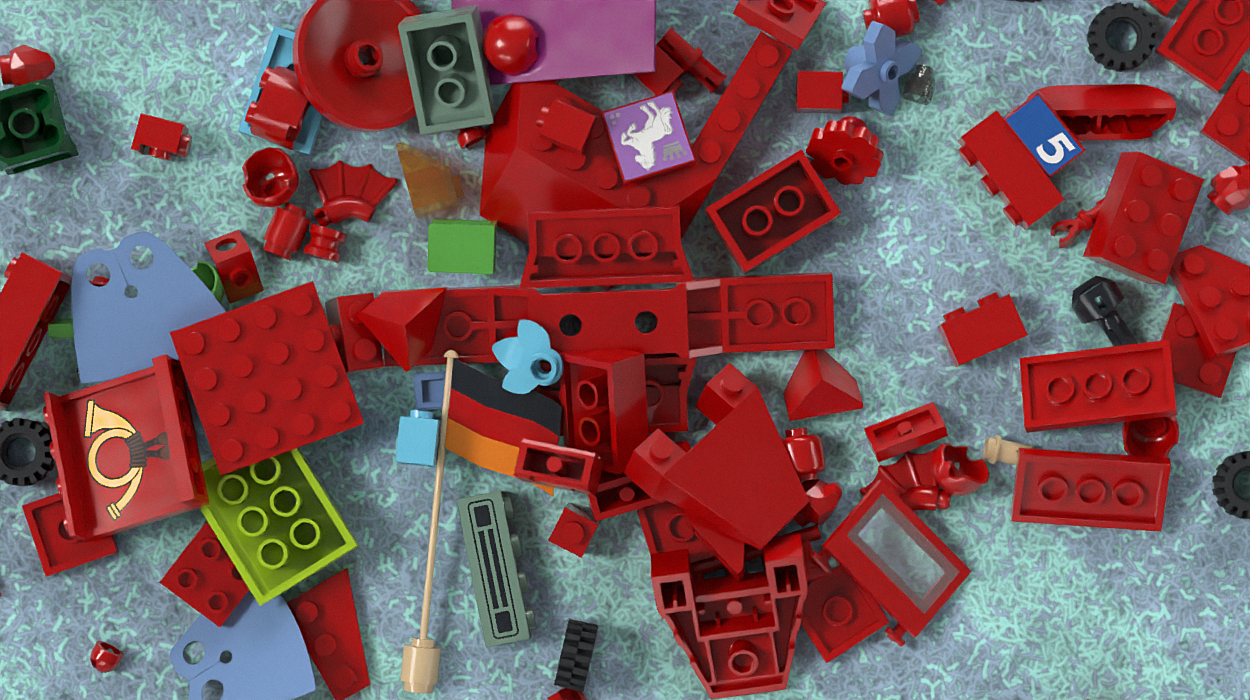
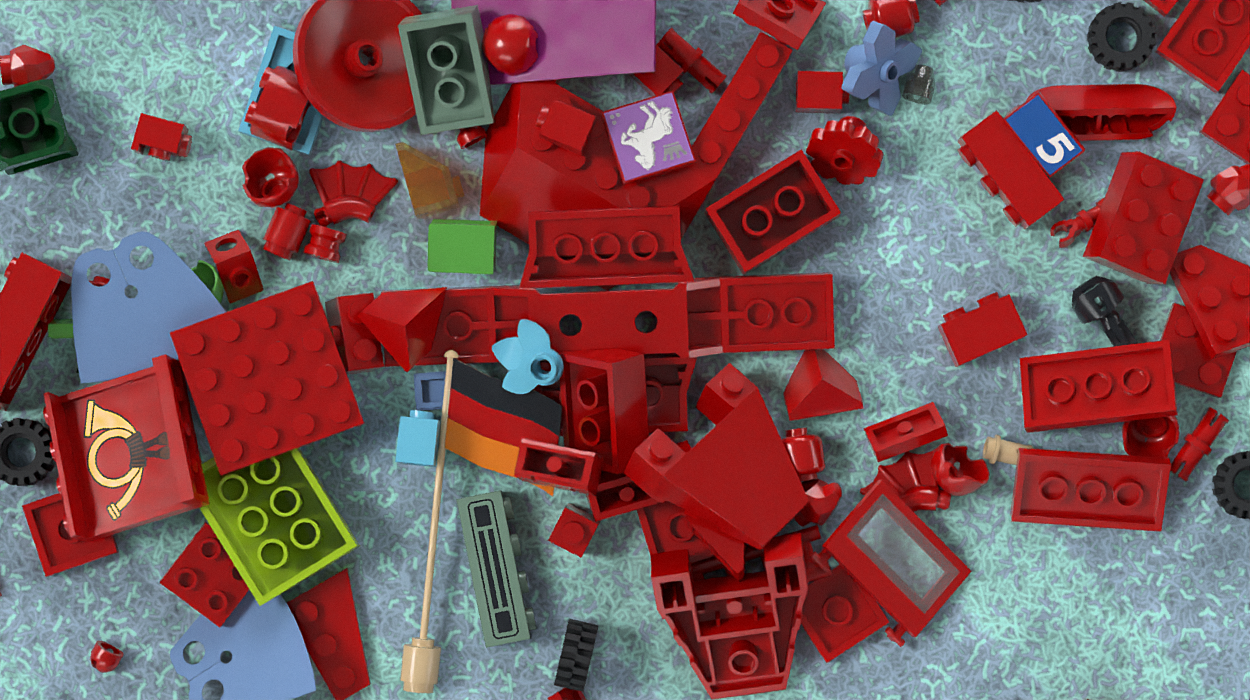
none -> red pin [1170,407,1229,482]

